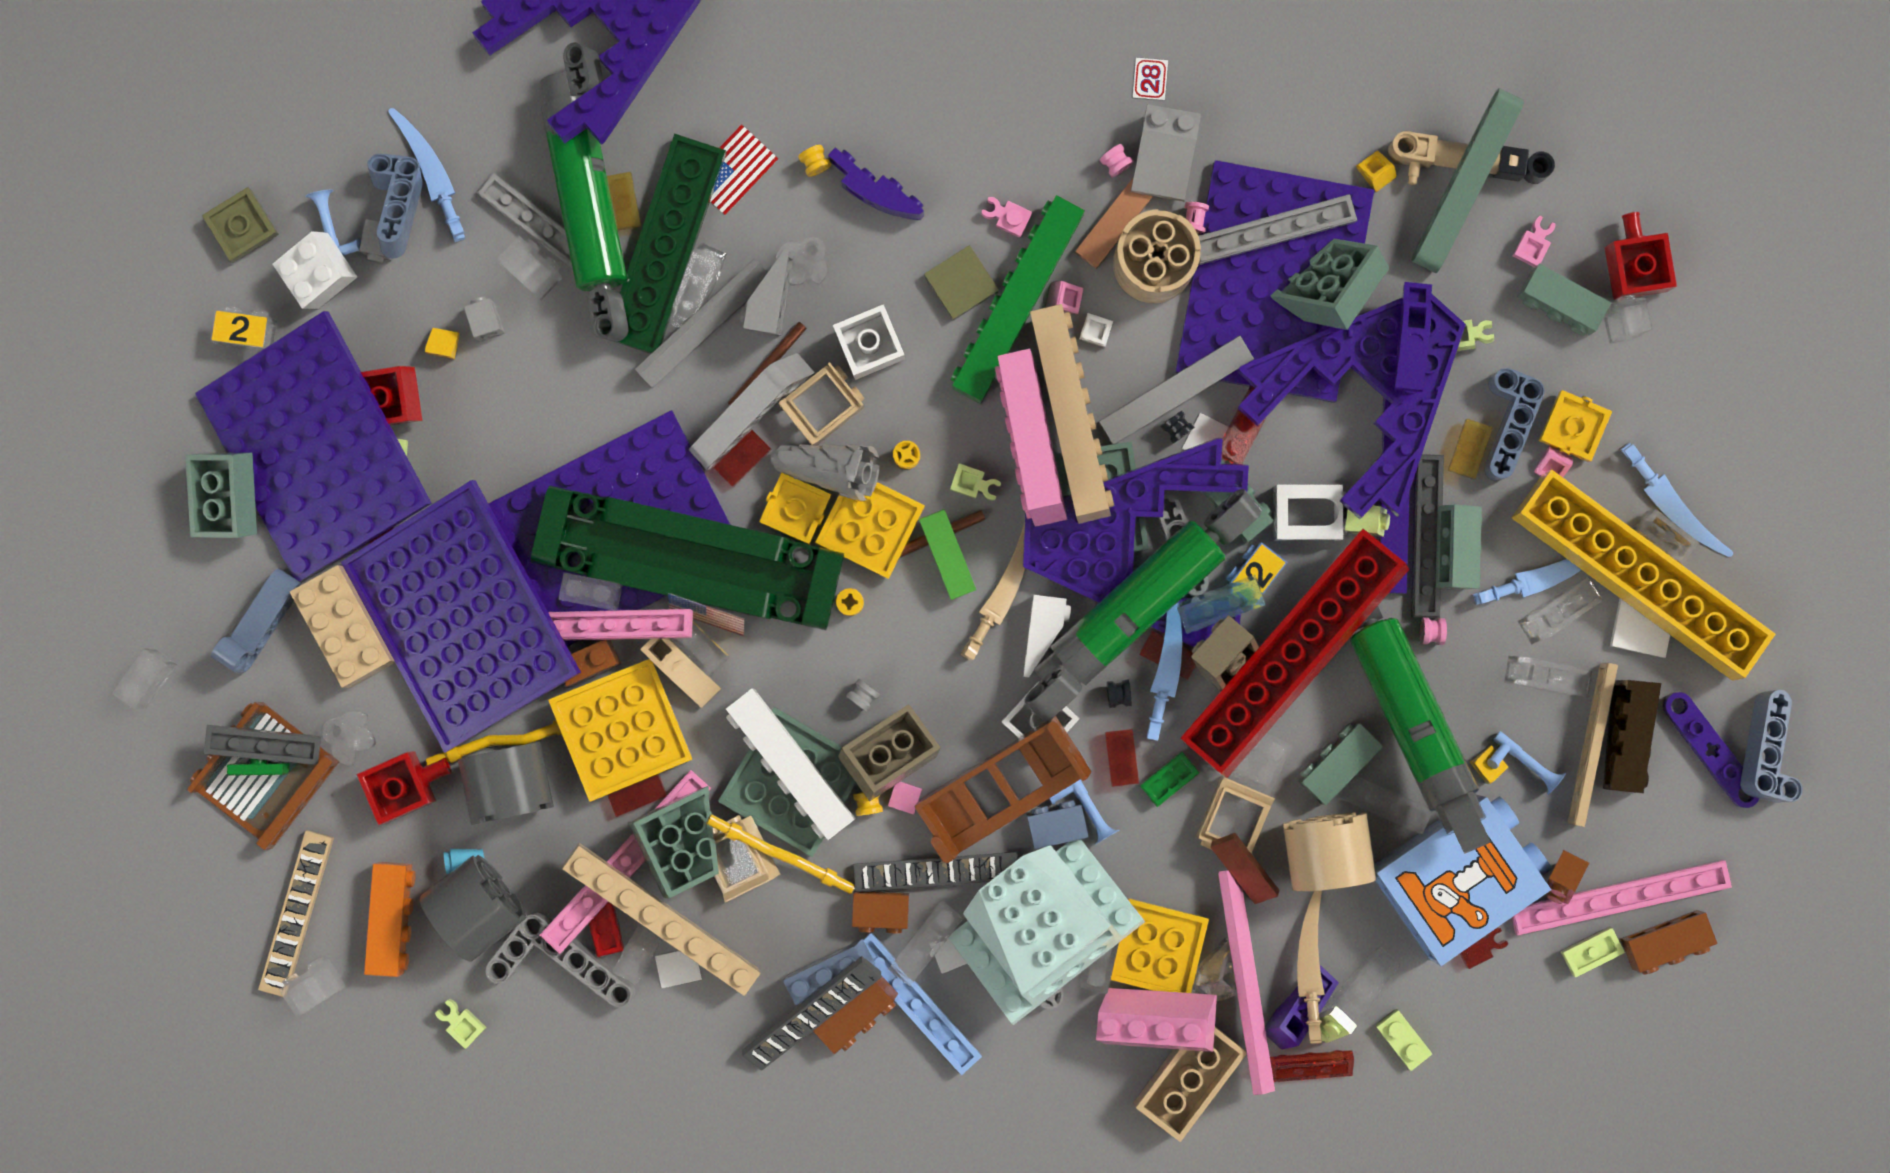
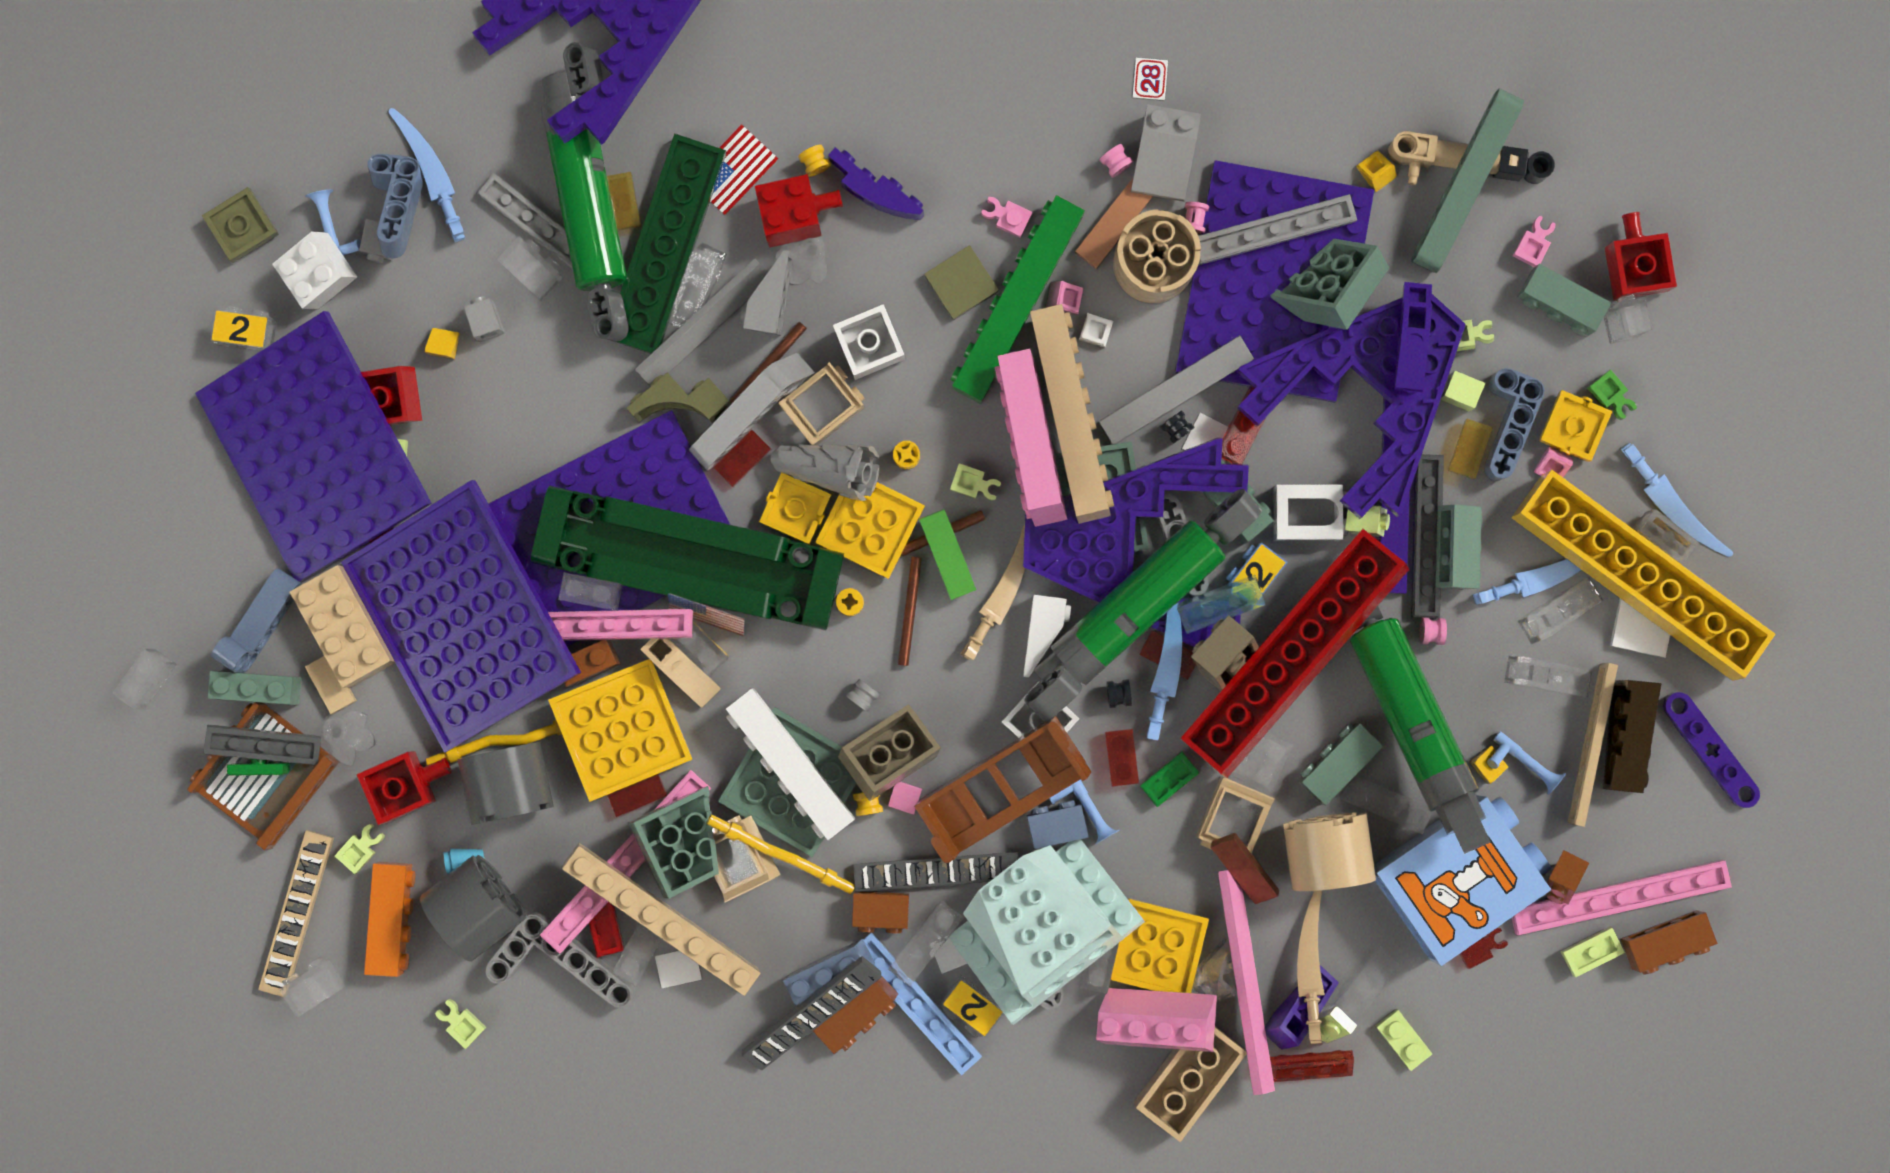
sand green brick [185,453,257,538] -> none
sand blue beam [1741,690,1803,803] -> none
none -> sand green brick [208,671,302,705]
none -> tan tile [305,656,357,714]
none -> yellowish green plate [335,824,385,874]
none -> olive arch [626,372,732,424]
none -> red brick [755,174,843,248]
none -> copper bar [898,557,922,666]
none -> yellow brick [941,975,1004,1038]
none -> yellowish green brick [1440,371,1485,412]
none -> bright green plate [1587,369,1637,420]

